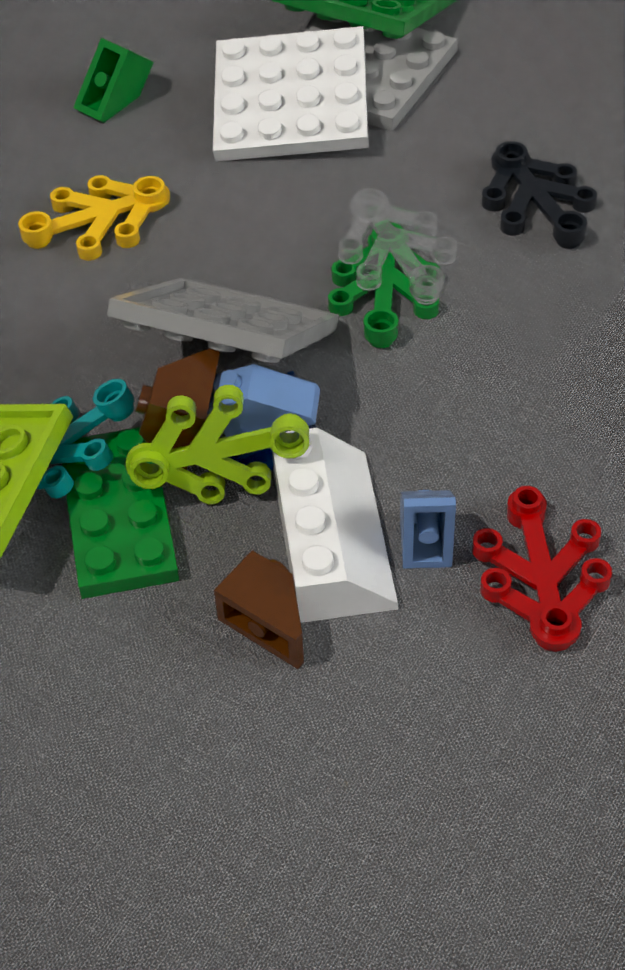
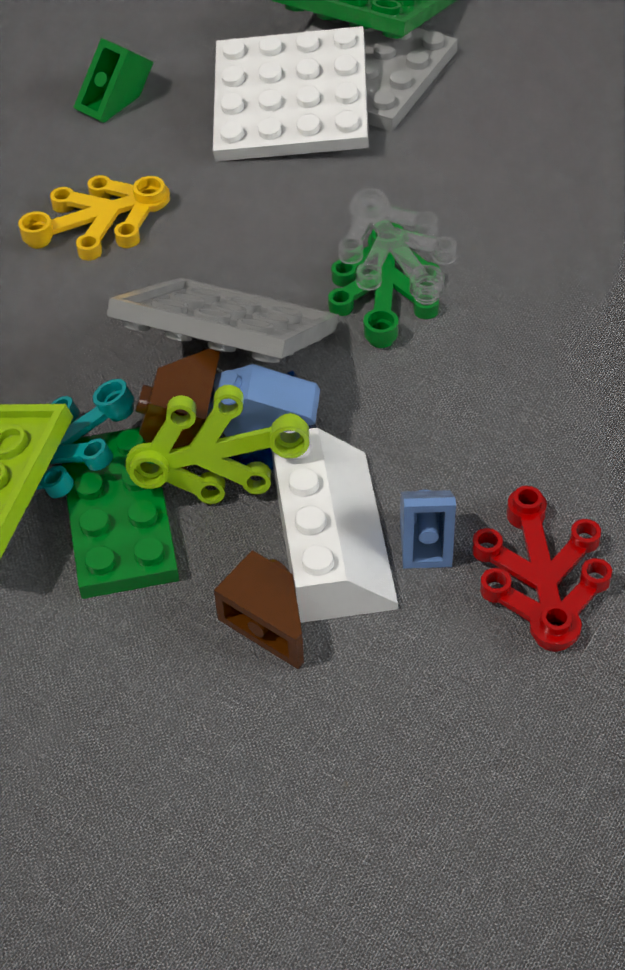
black plant [481,141,597,249] -> none

